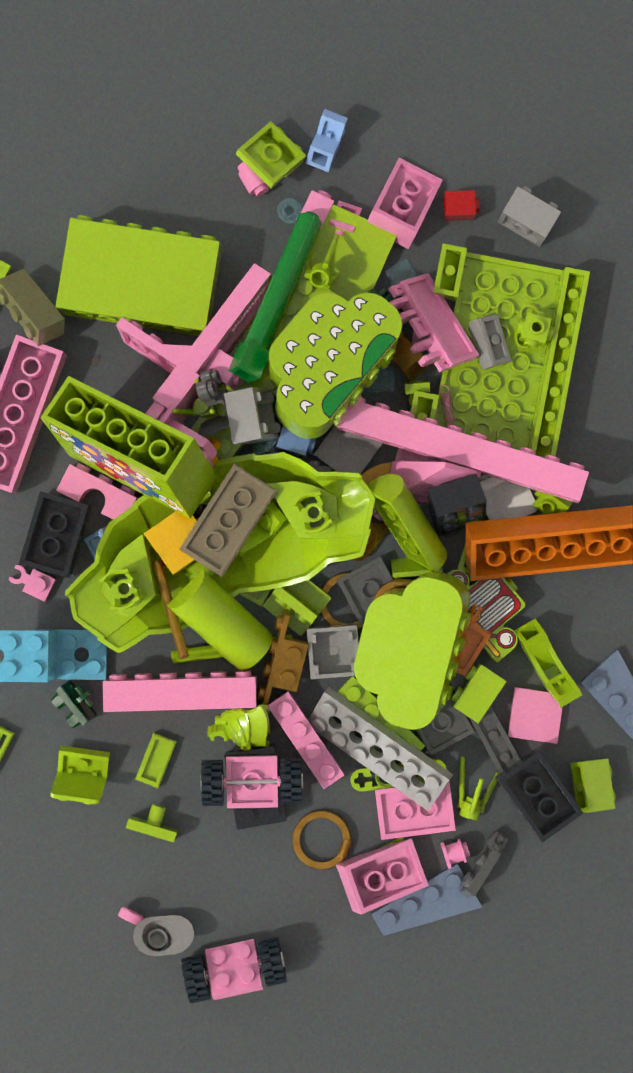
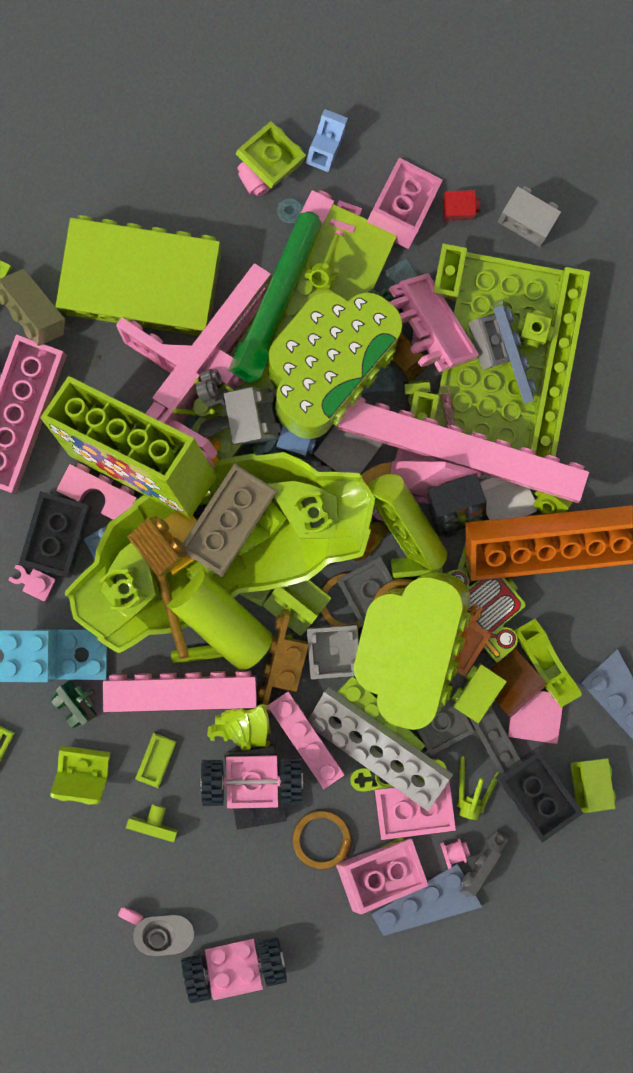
none -> pearl gold brick [127,516,187,577]
none -> reddish brown tile [490,648,548,717]
none -> sand blue wing [493,299,537,404]

